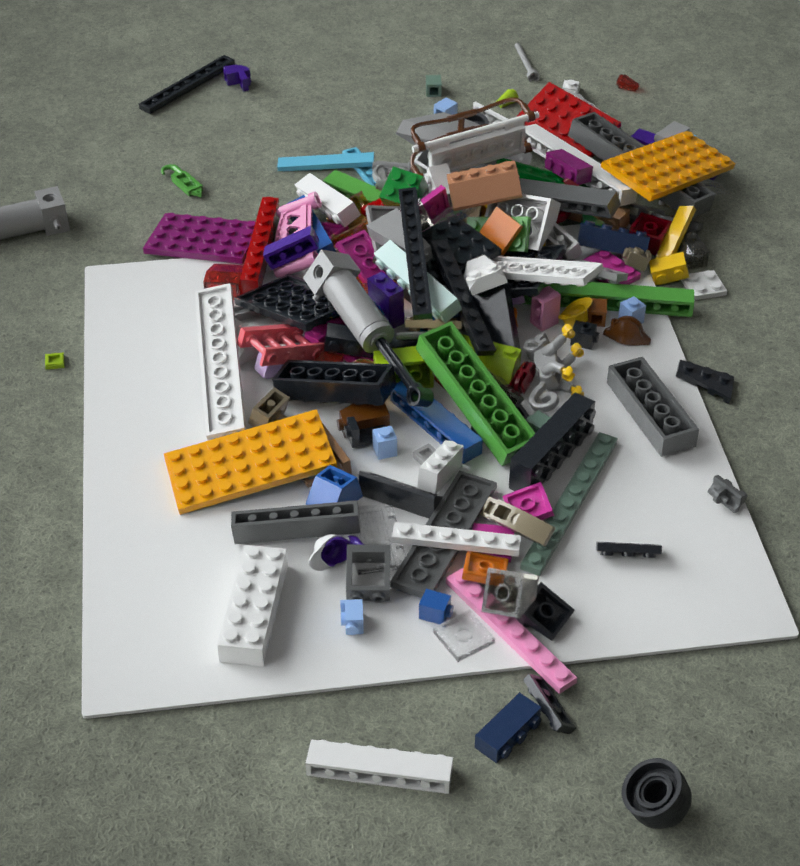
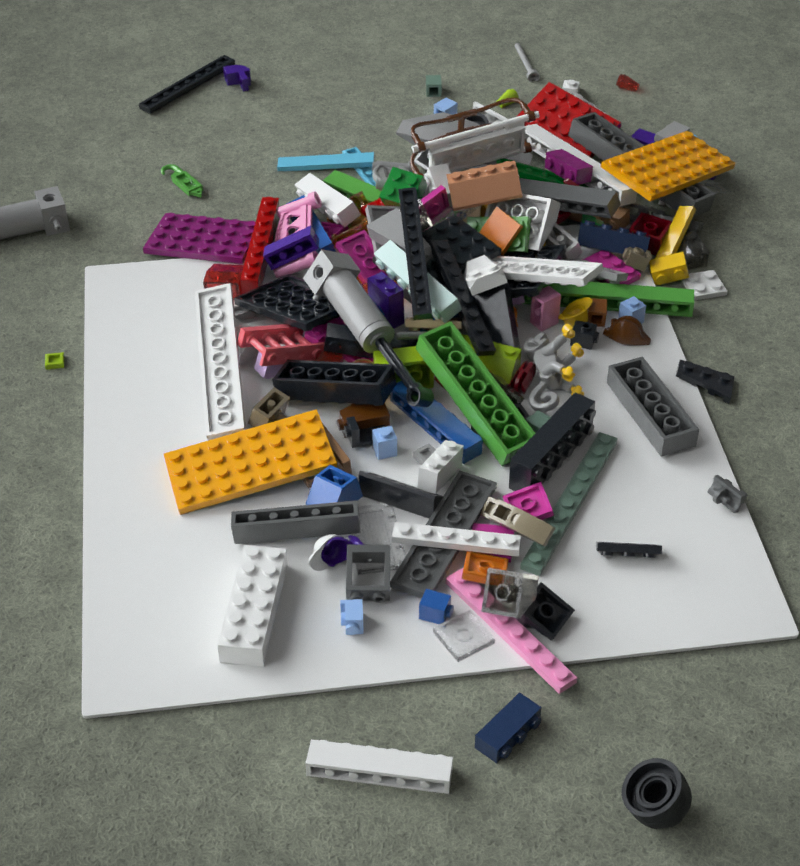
black plate [524,674,576,734] -> none

